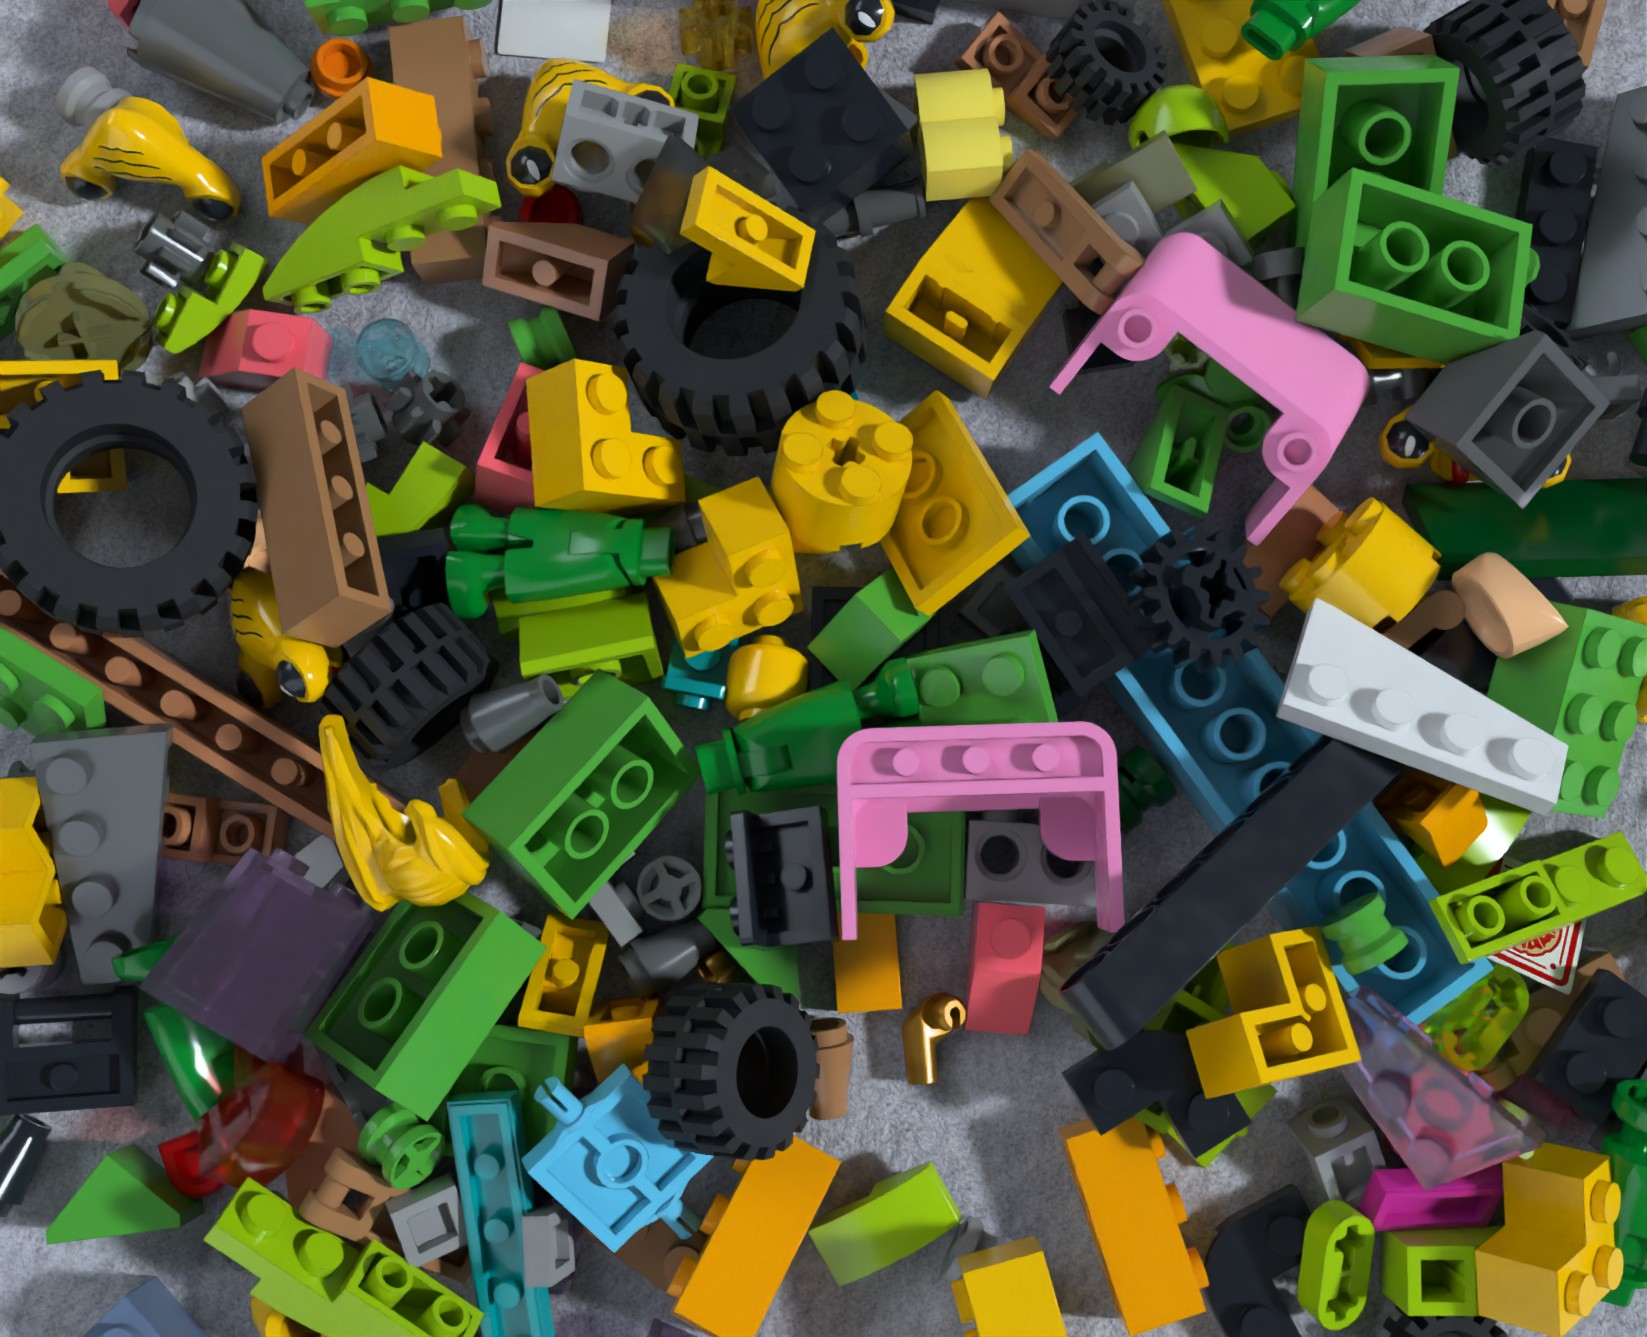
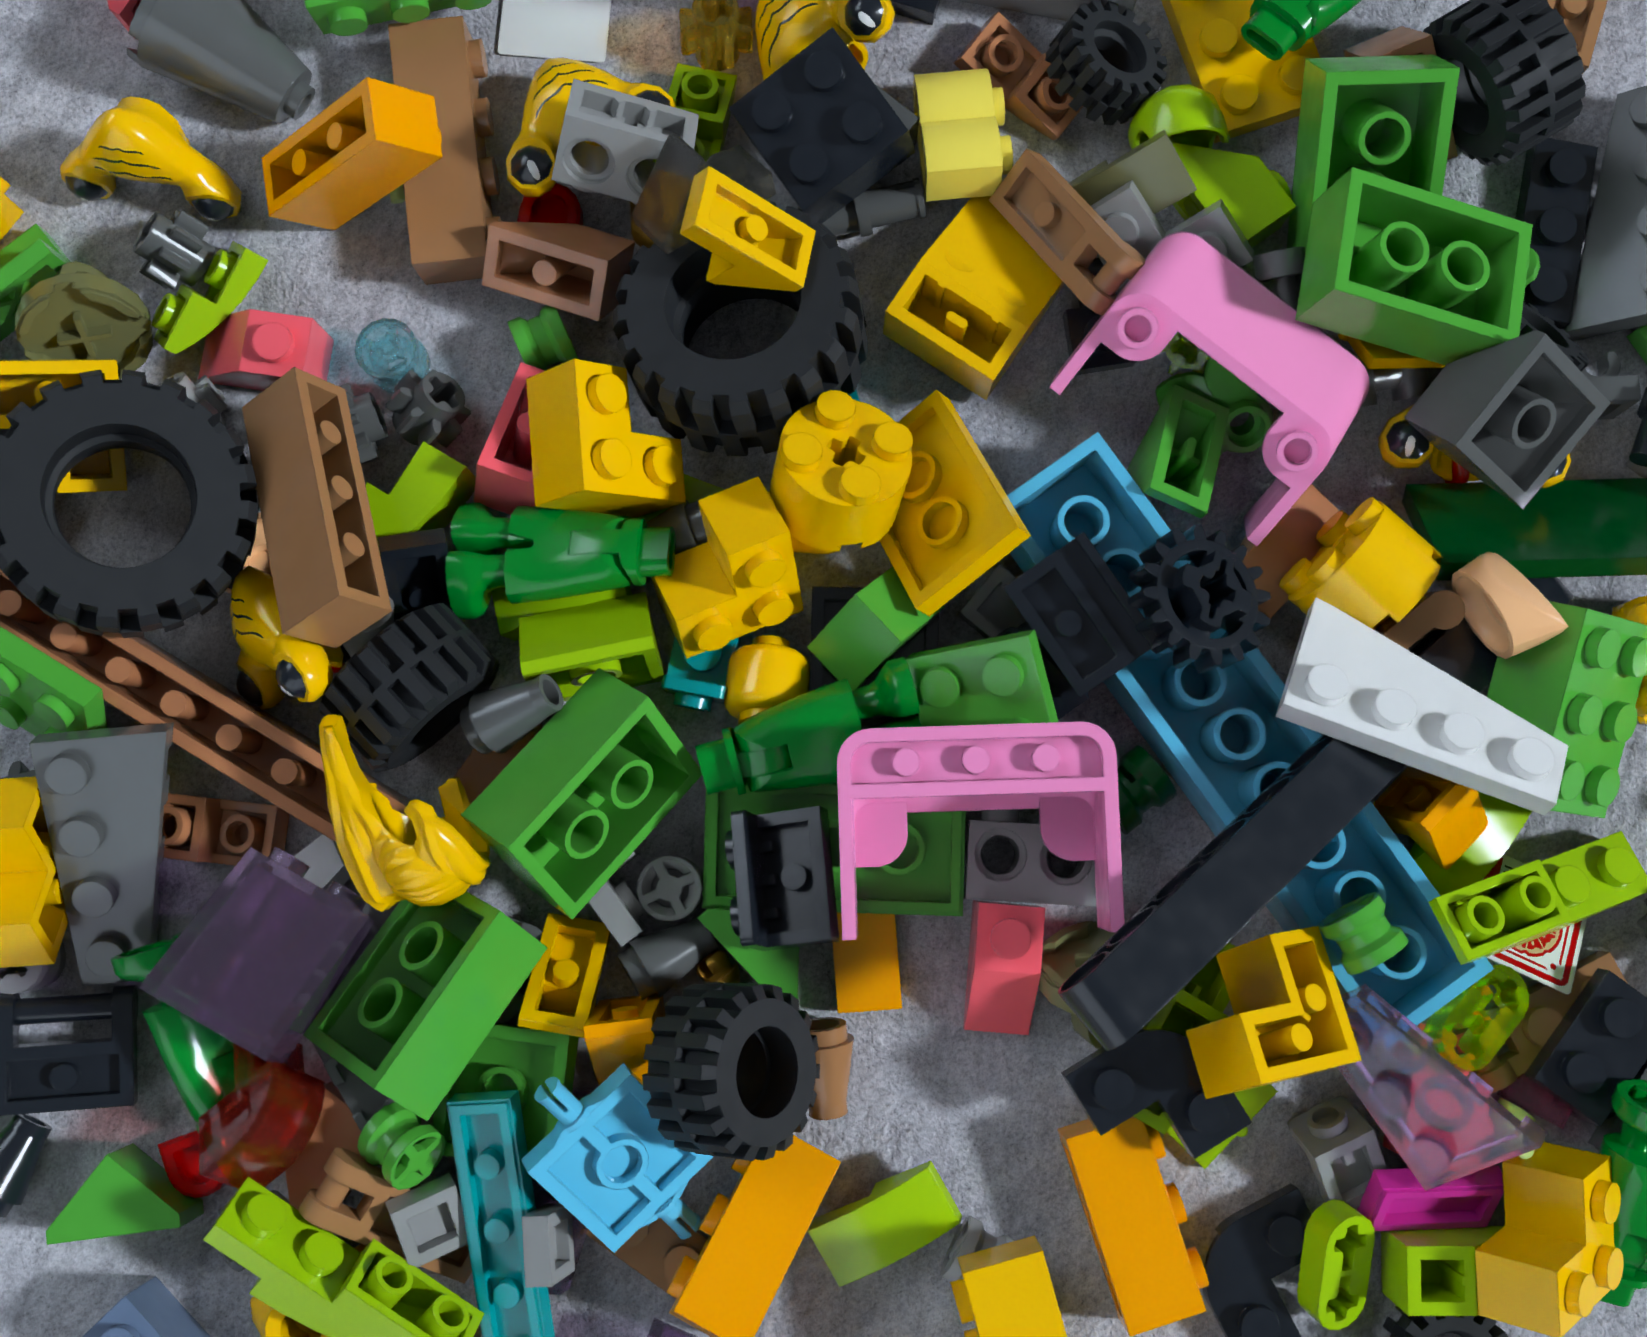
light grey wheel [55,66,134,135] -> none
lime slope [262,165,501,314] -> none
orange plate [310,38,373,100] -> none
pearl gold arm [902,992,967,1085] -> none

